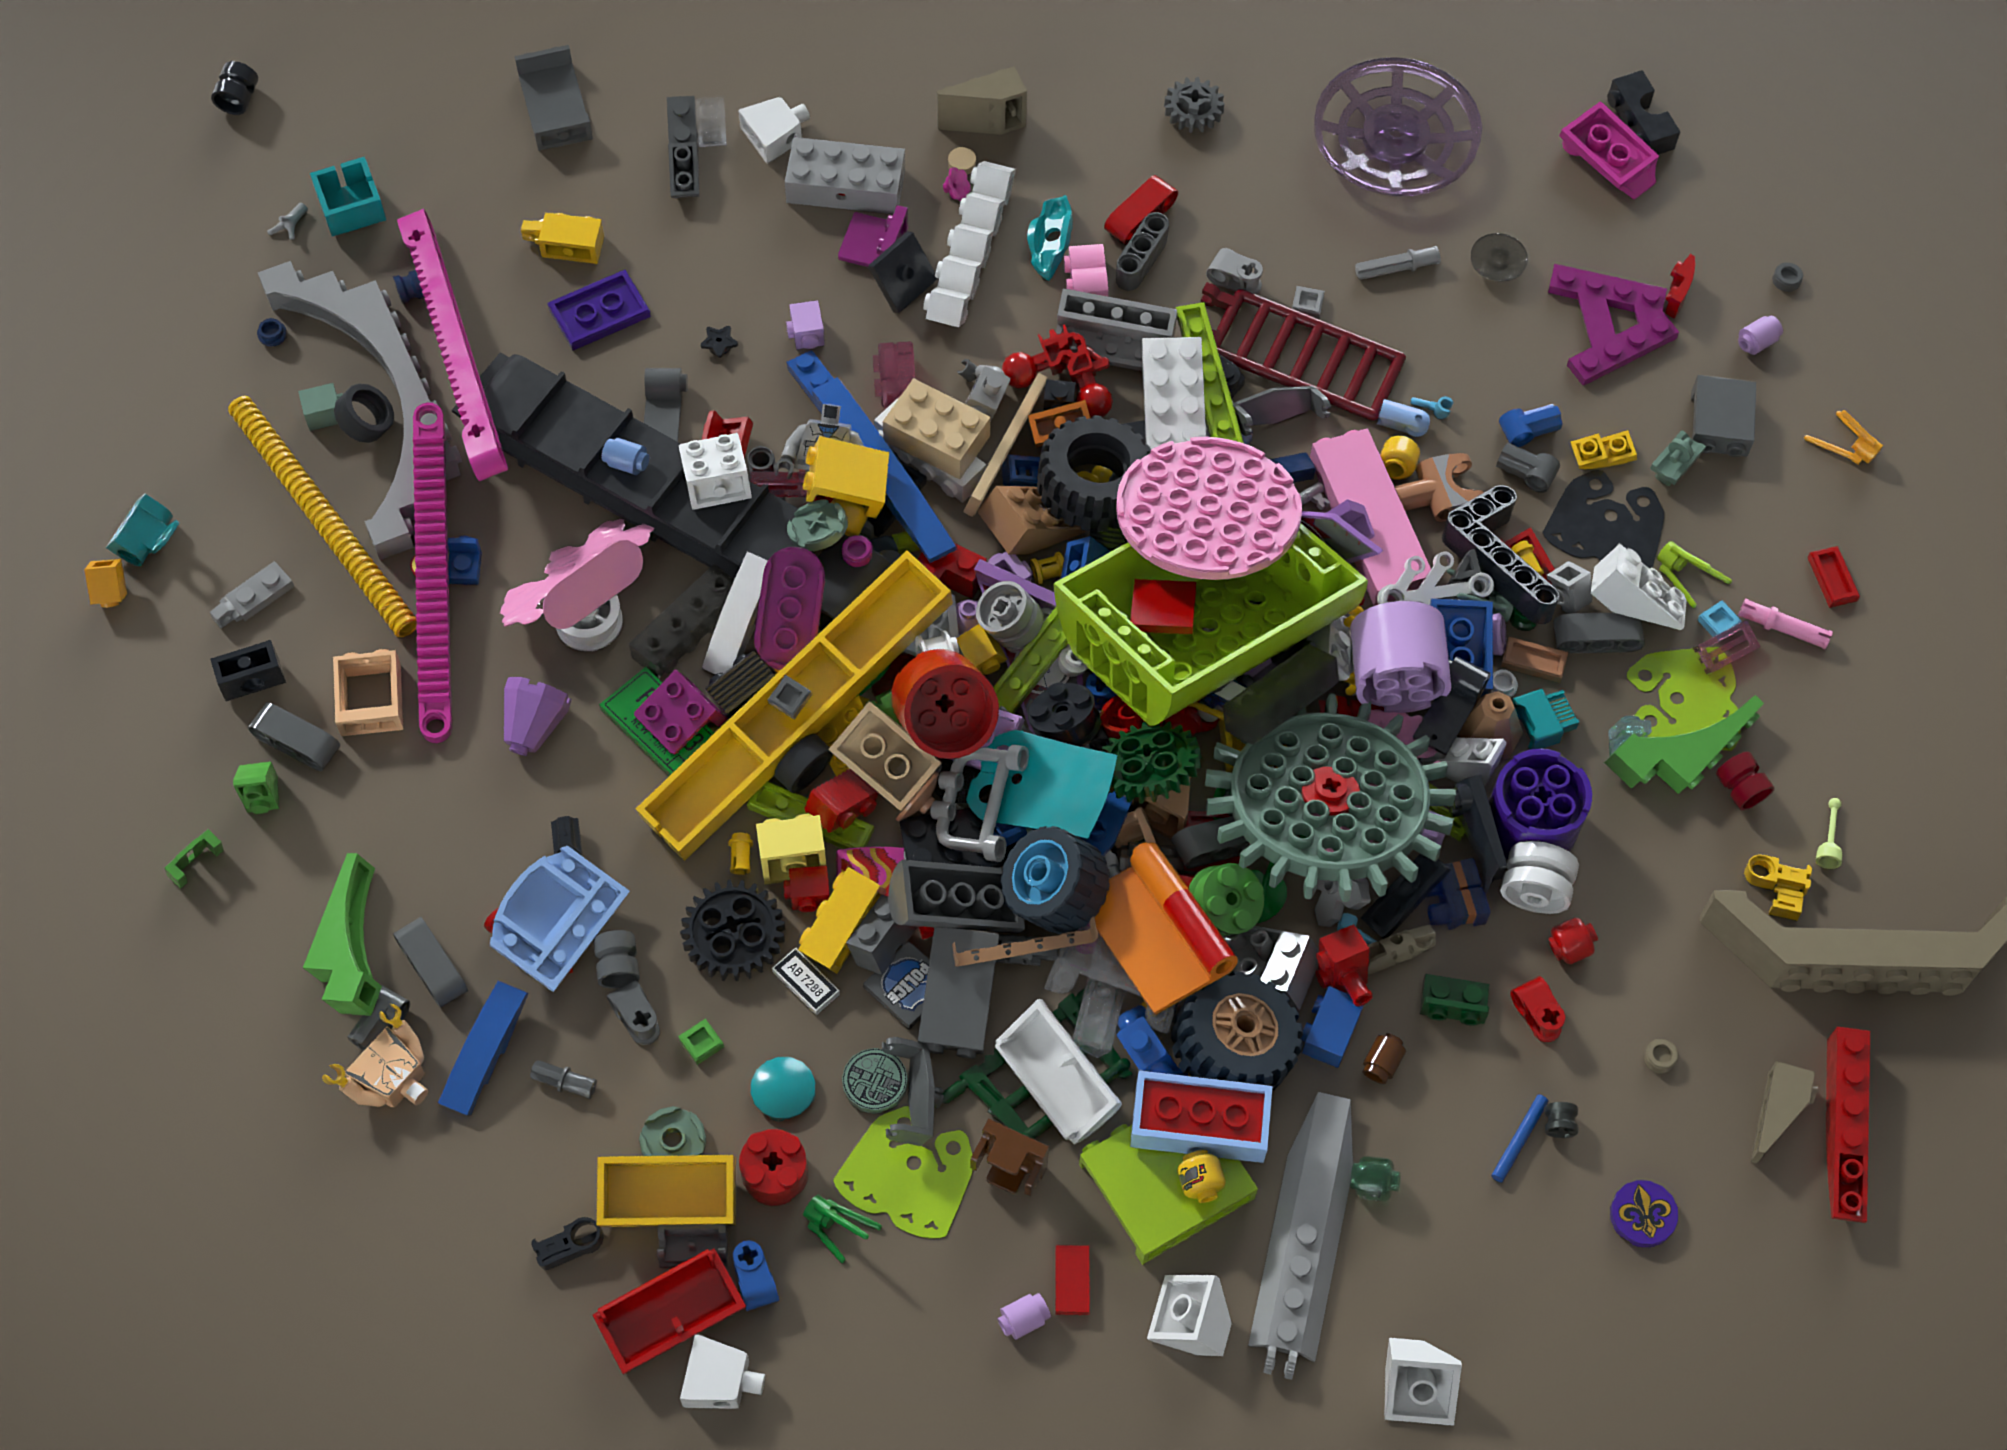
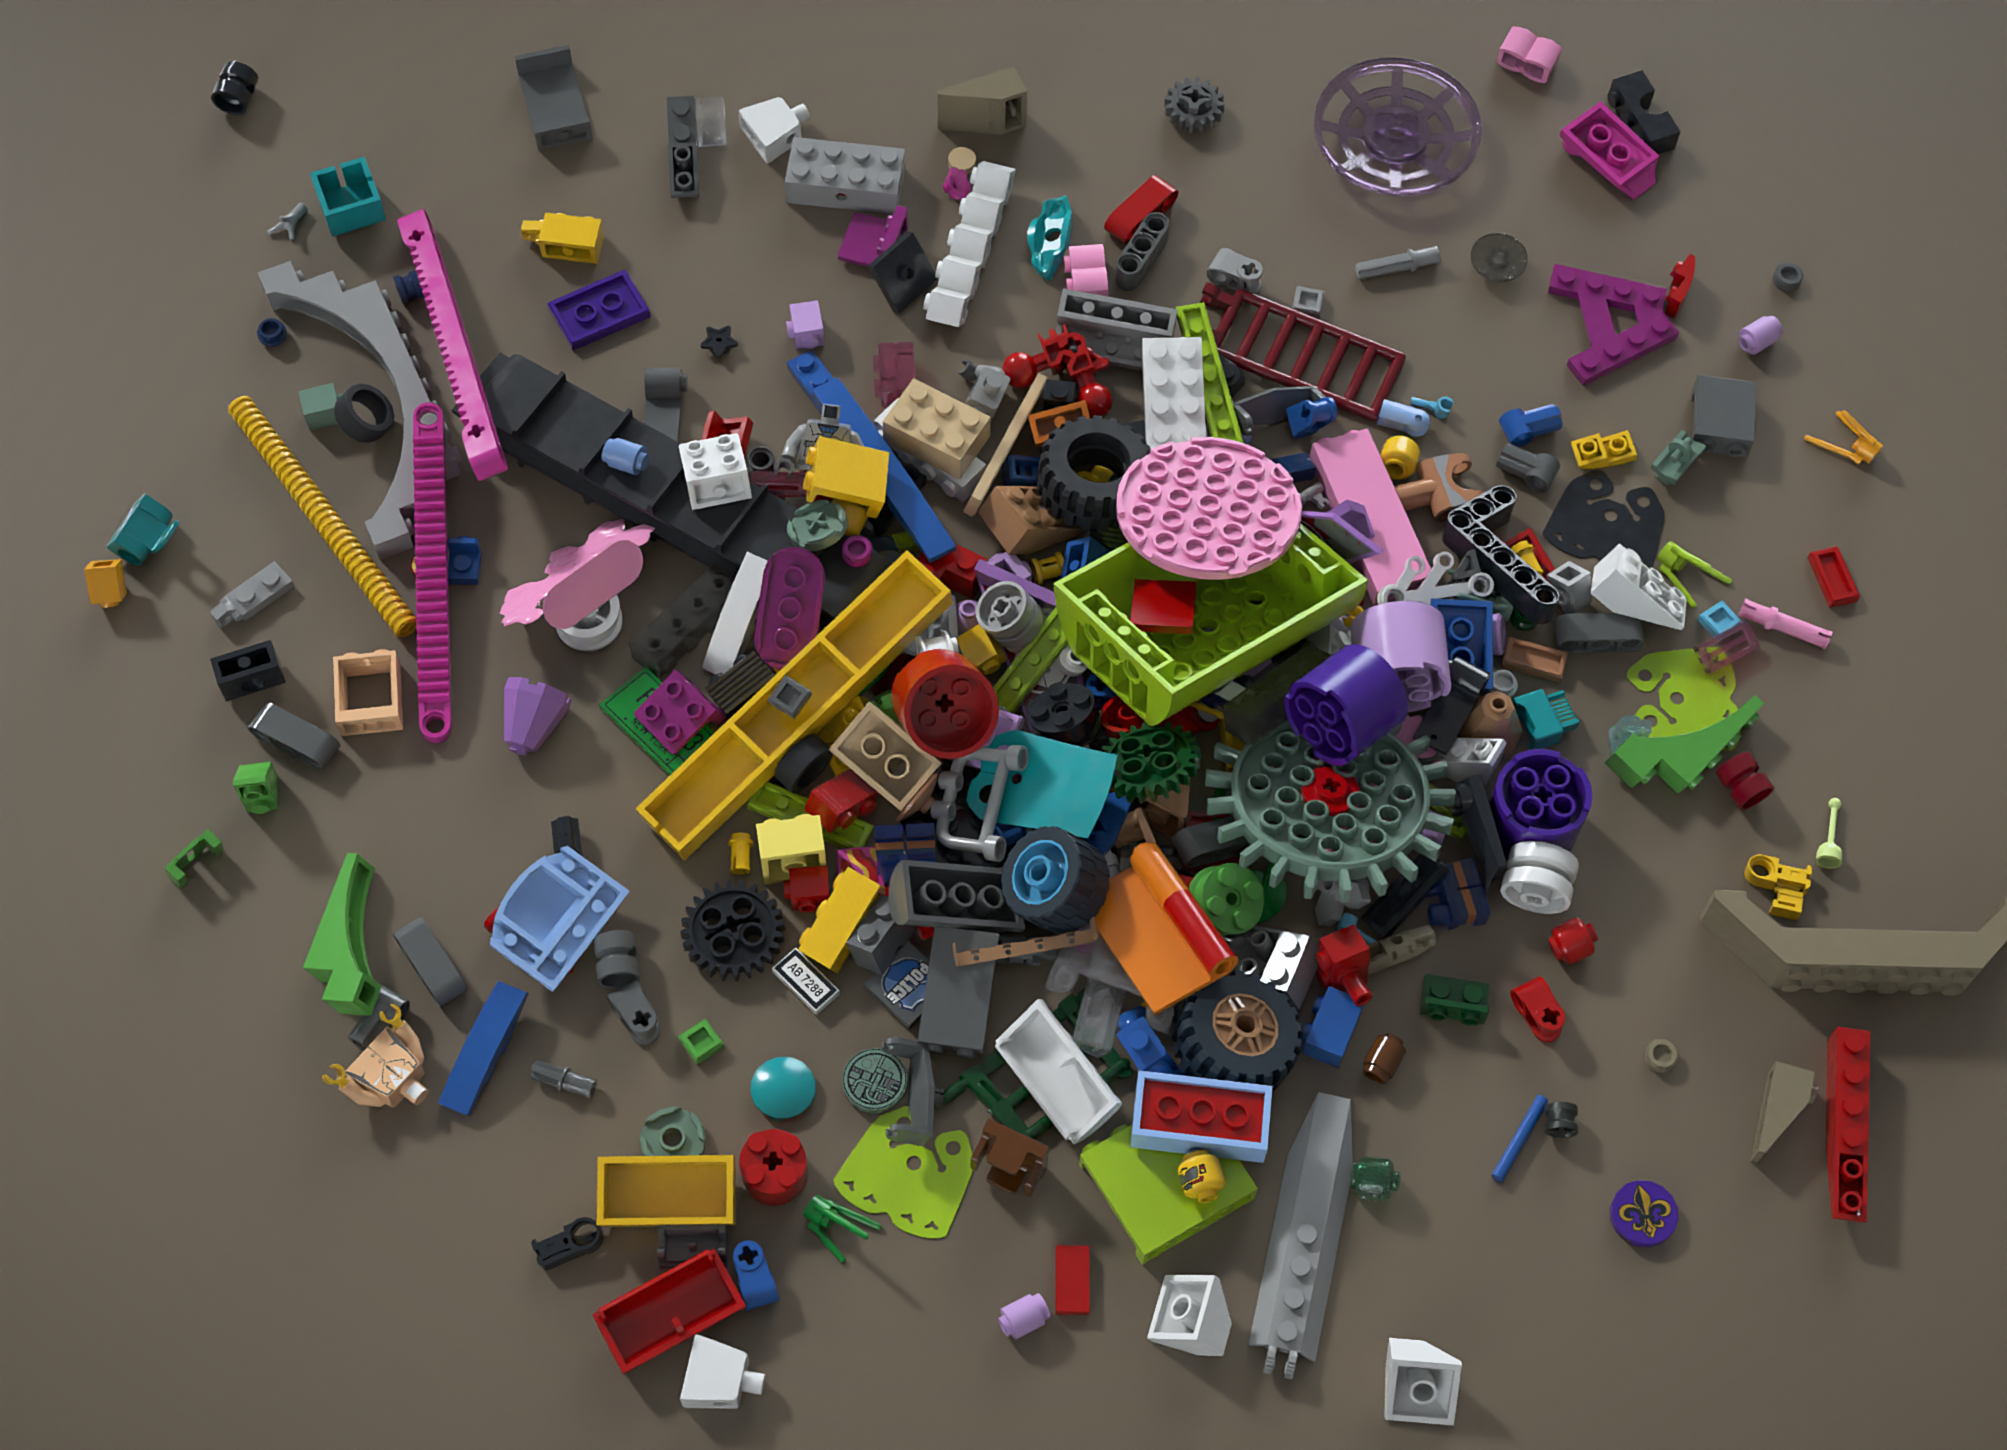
none -> clear blue hips [874,823,935,887]
none -> dark purple brick [1284,644,1408,766]
none -> blue piece [1286,397,1337,438]
none -> bright pink brick [1496,26,1563,83]

